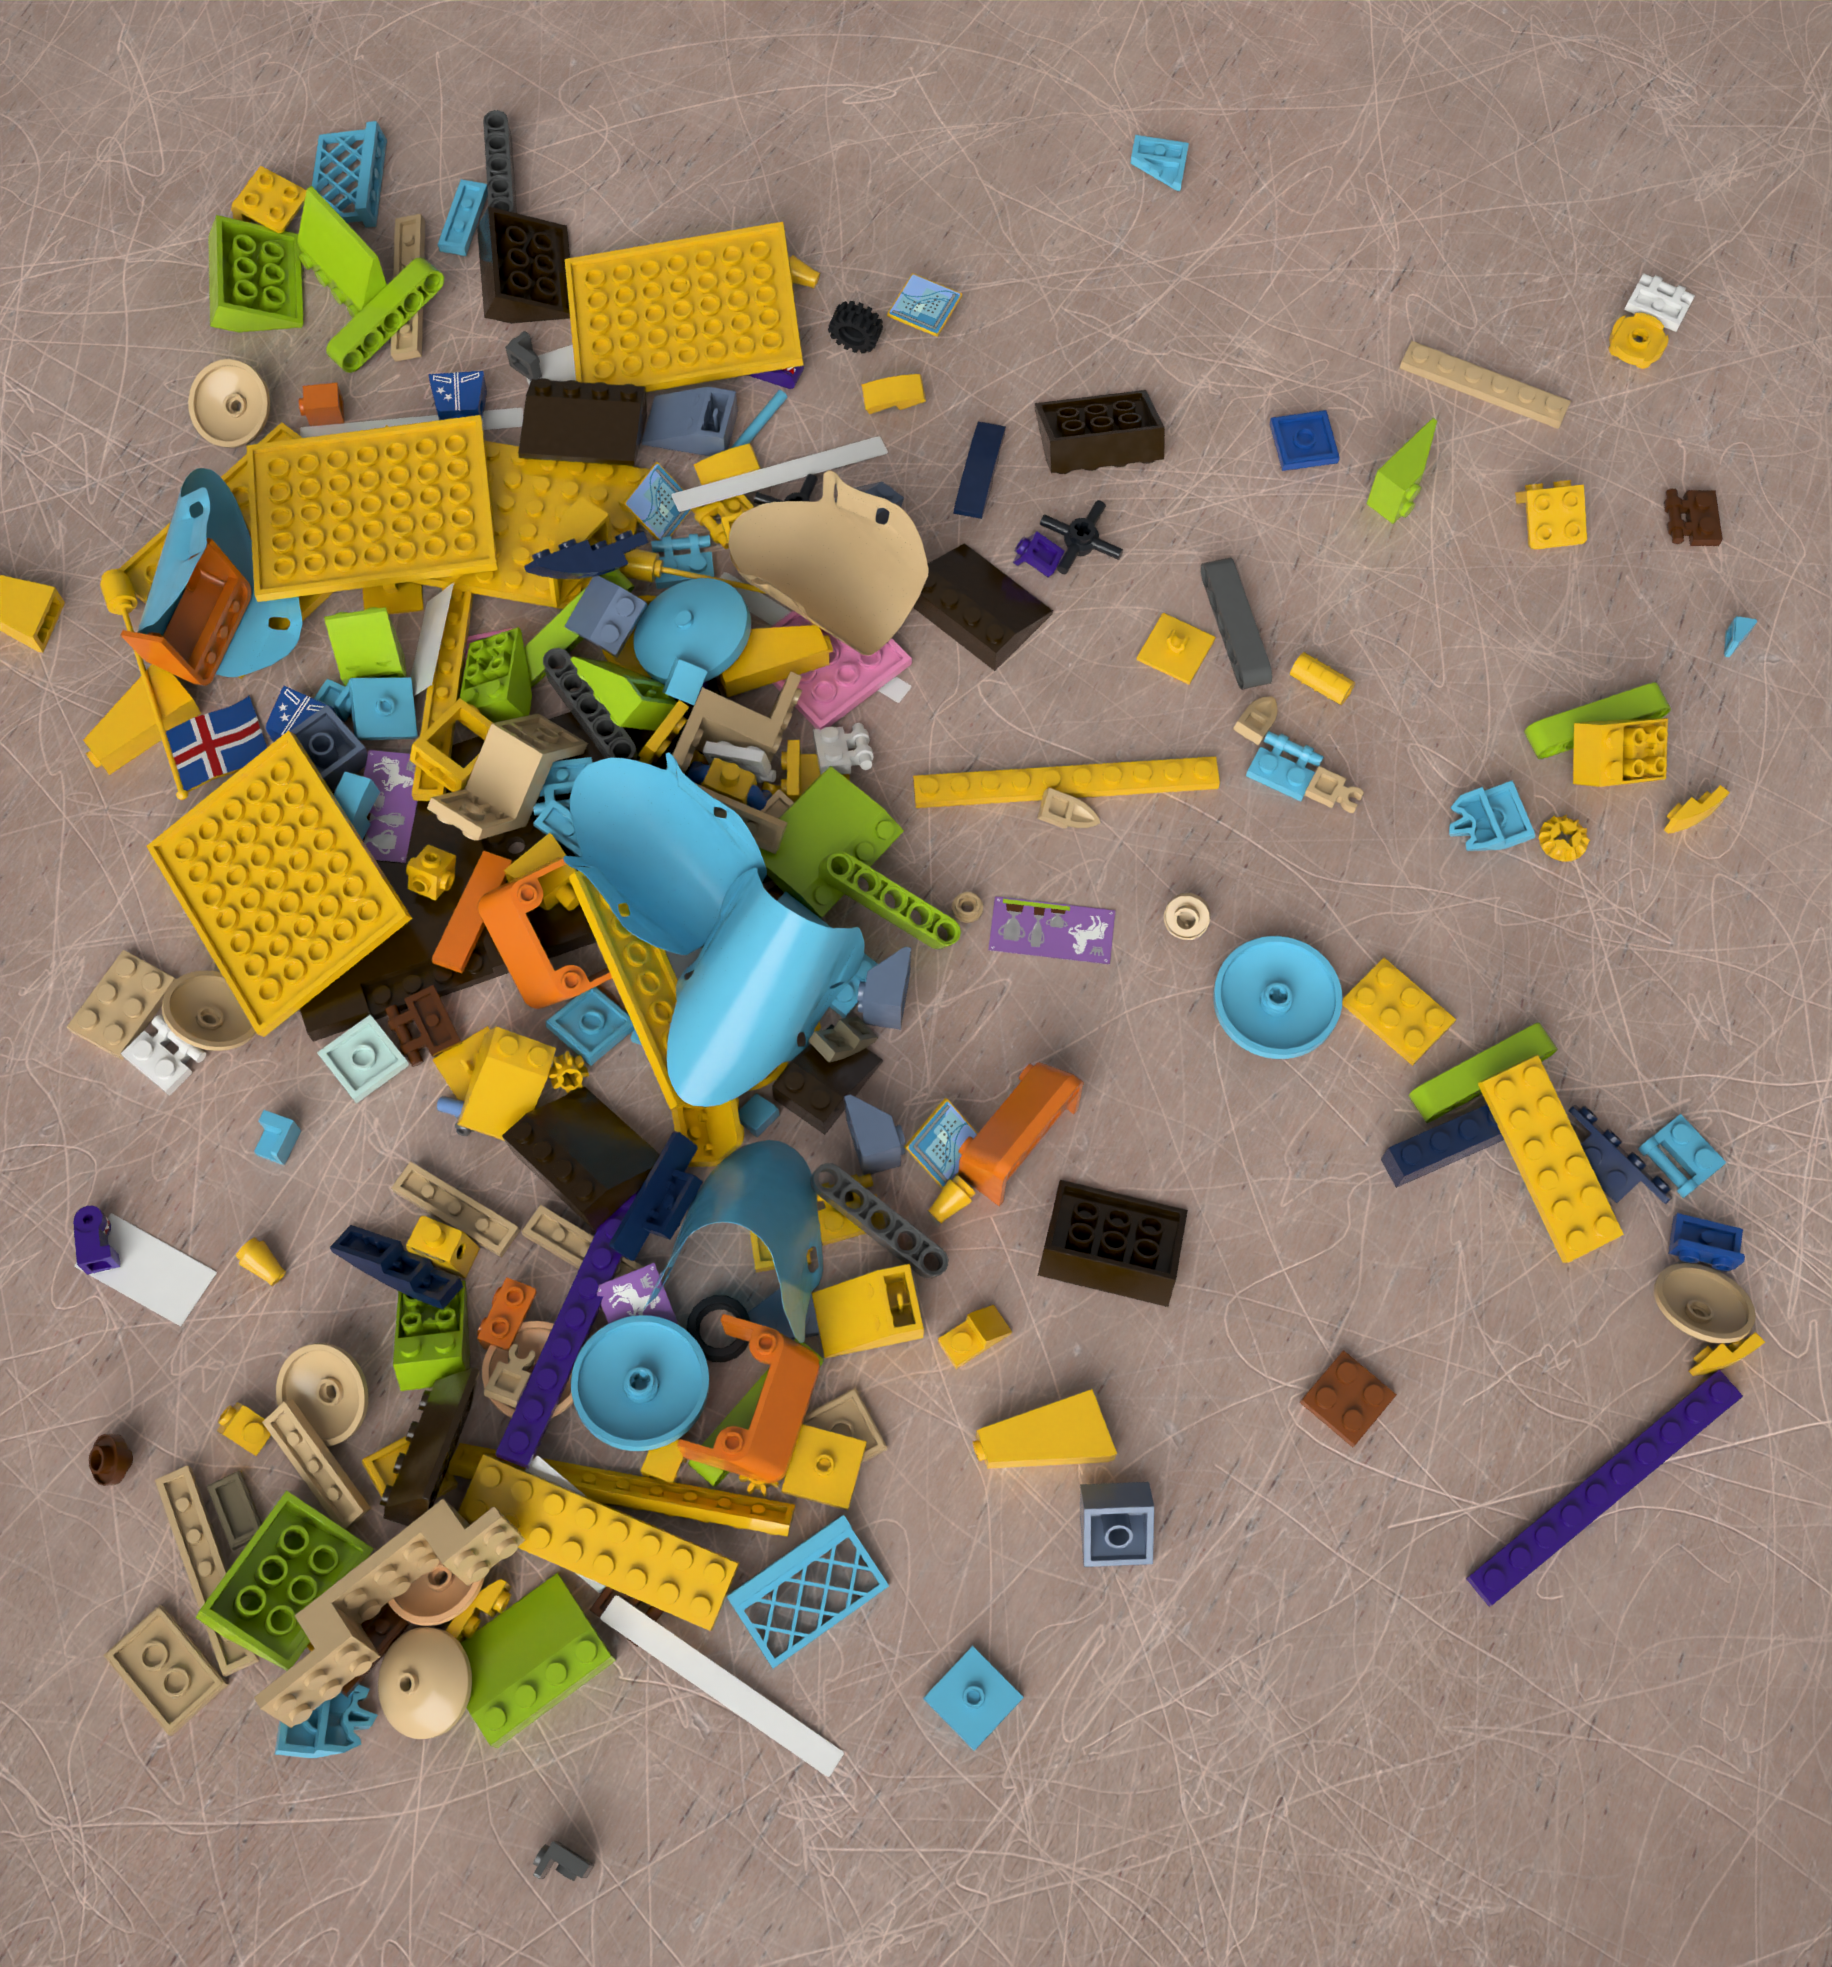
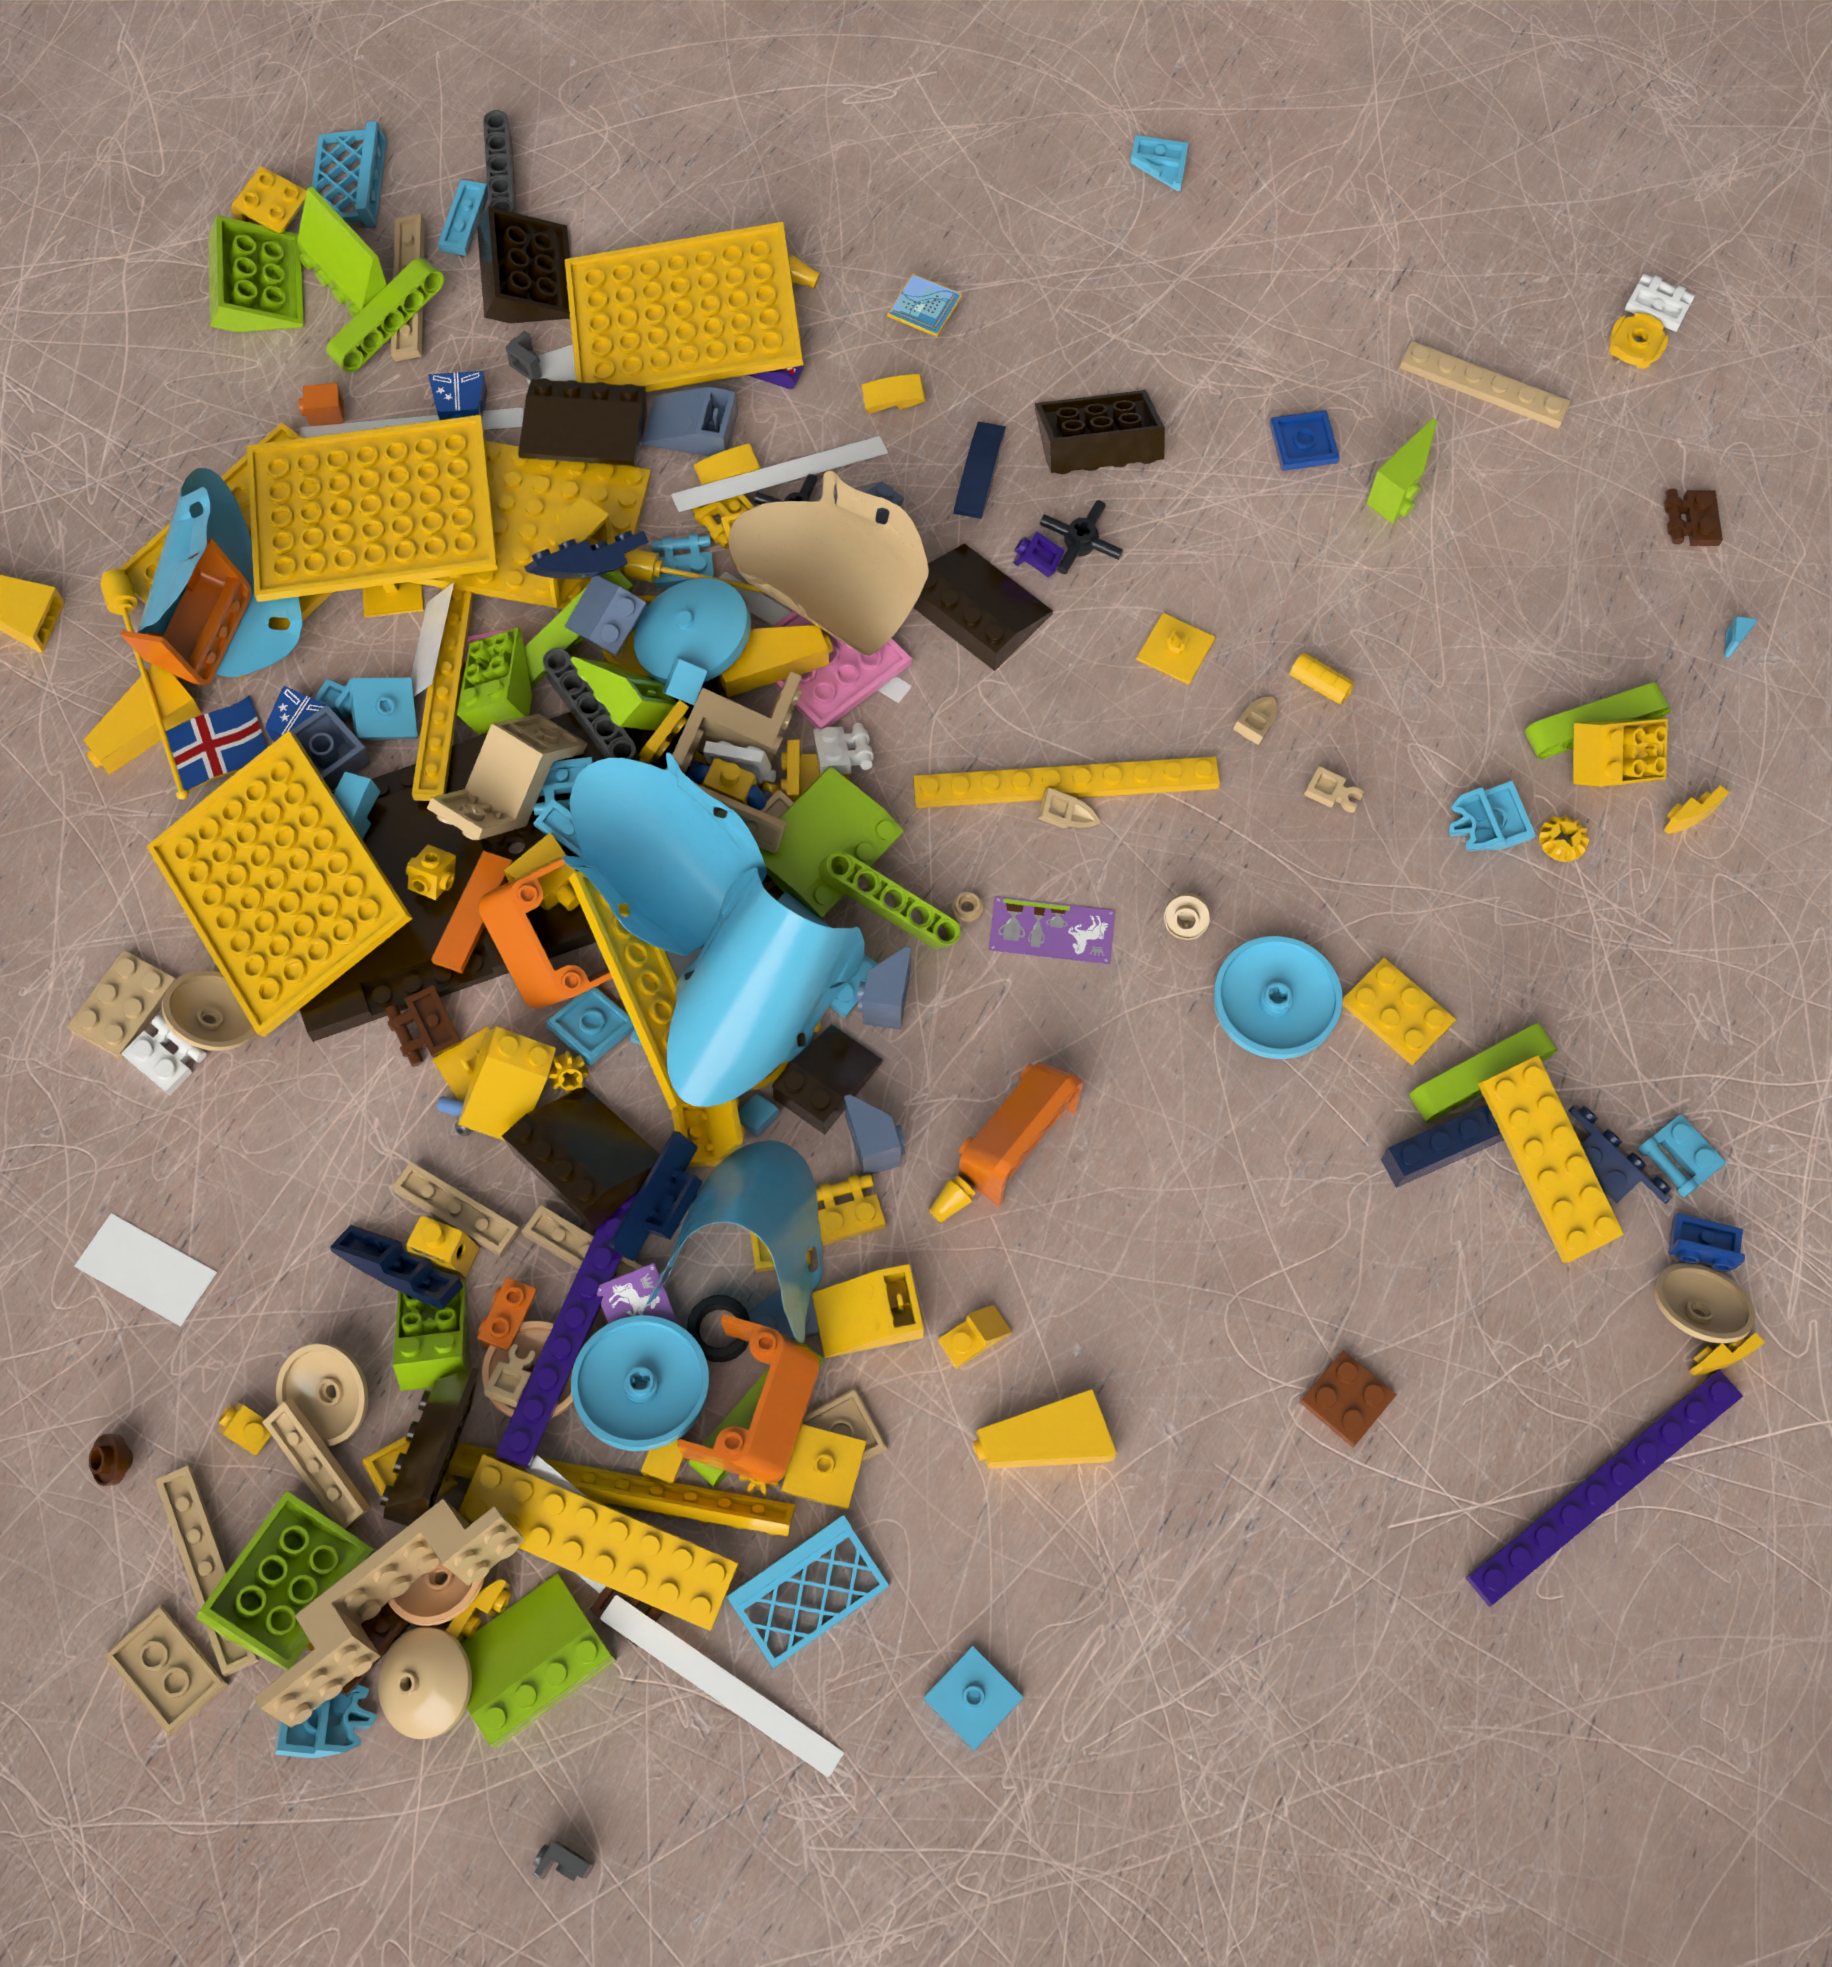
dark purple leg [73,1205,120,1275] -> none
tan dish [188,359,270,448] -> none
dark tan tile [207,1471,262,1550] -> none
yellow cone [236,1237,286,1286] -> none
medium azure panel [254,1110,301,1165] -> none
light aqua plate [317,1015,409,1104] -> none
lime slope [324,607,407,686] -> none
medium lavender sticker [363,750,418,863] -> none
yellow window [409,698,495,792] -> none
piece [622,462,691,541] -> none
medium azure bar [730,390,787,449] -> none
dark tan slope [808,1016,878,1062] -> none
dark grey beam [810,1163,949,1279] -> none
black tyre [828,301,883,354] -> none
piece [904,1098,978,1189] -> none
dark brown slope [1037,1180,1188,1307] -> none
sand blue slope [1080,1482,1154,1567] -> none
dark grey beam [1201,557,1272,690] -> none
medium azure plate [1246,731,1324,802] -> none
yellow bracket [1515,480,1587,549] -> none

